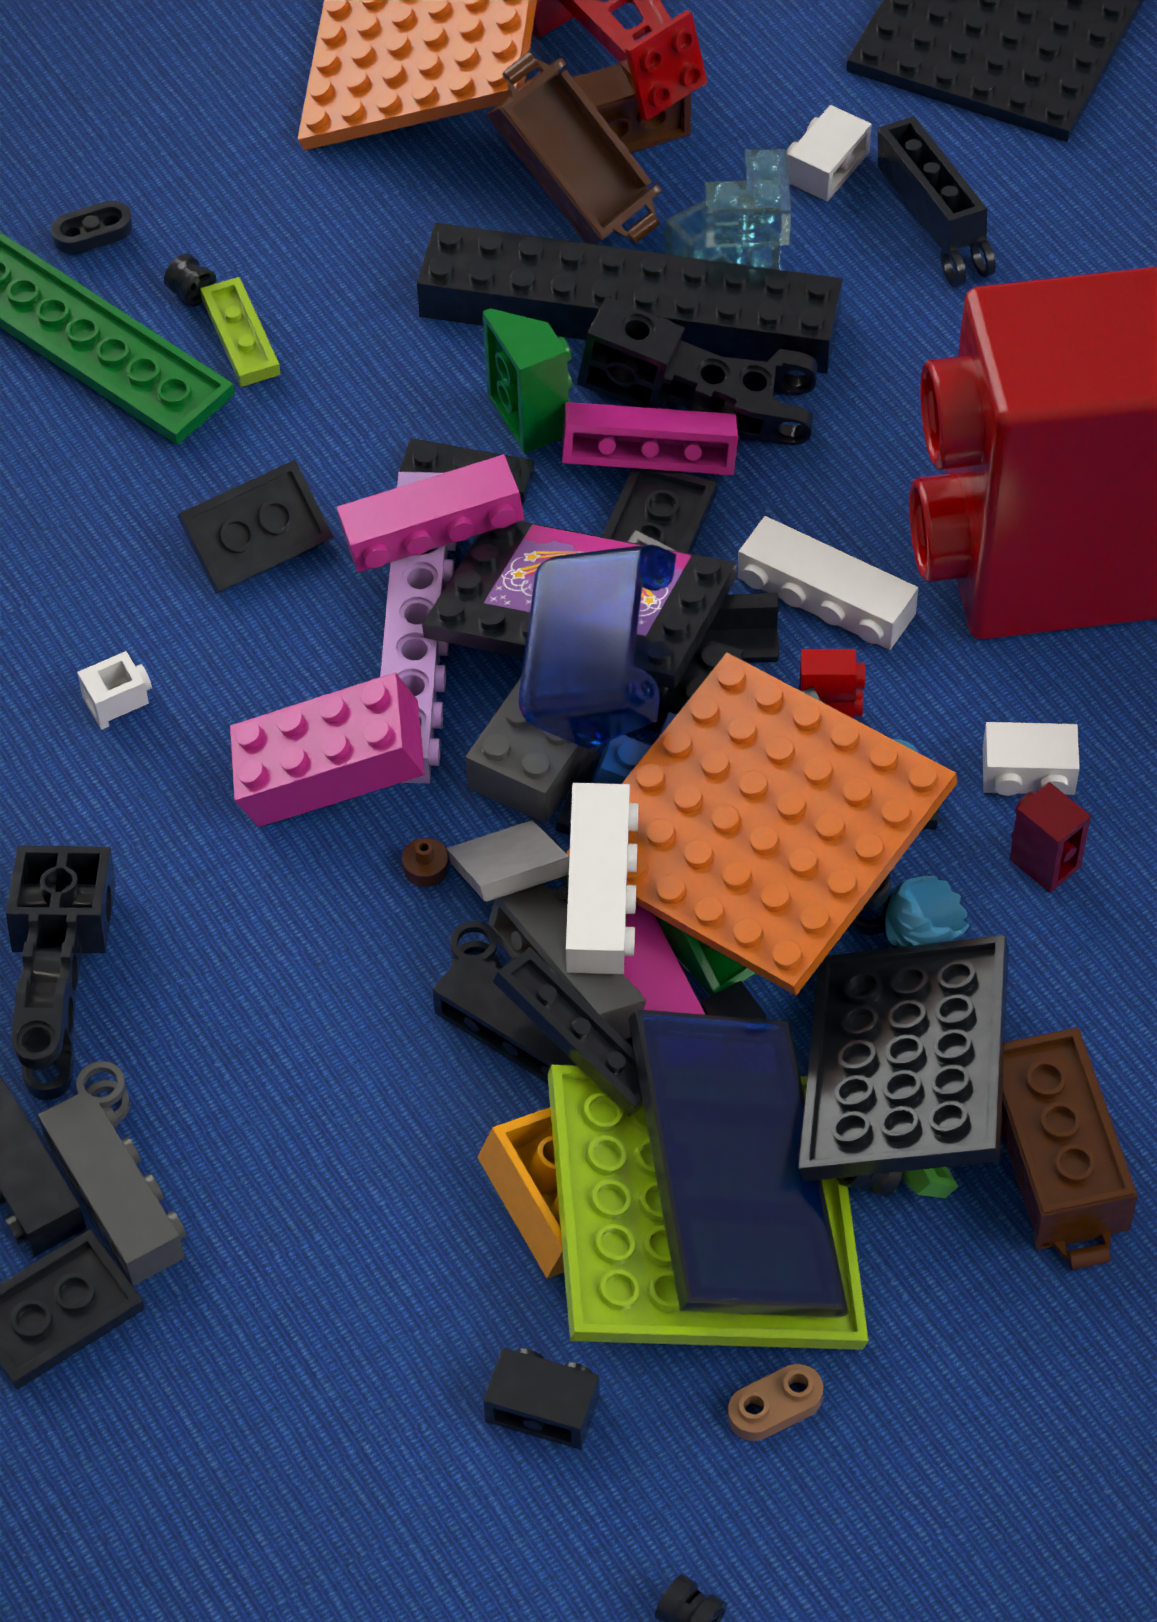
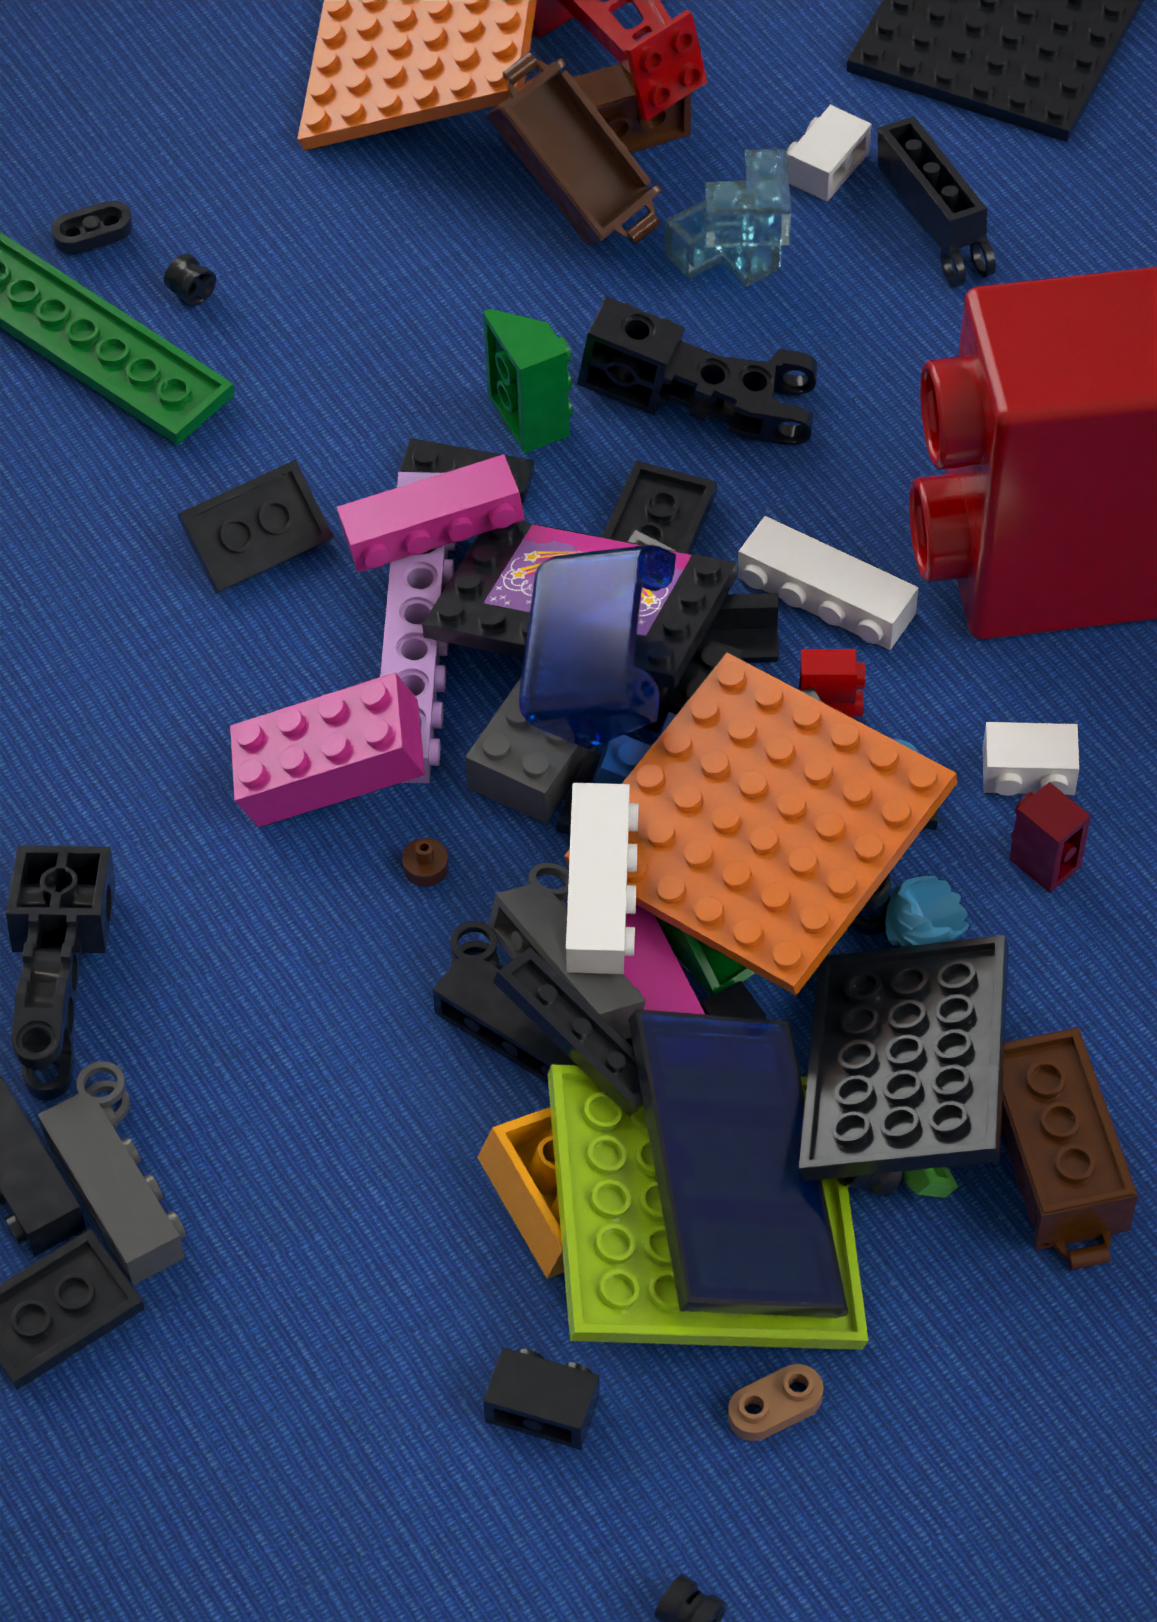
white brick [77,651,152,730] -> none
lime plate [200,277,281,387] -> none
black brick [417,223,843,374] -> none
light grey tile [446,820,569,902] -> none
dark pink brick [562,402,738,475] -> none

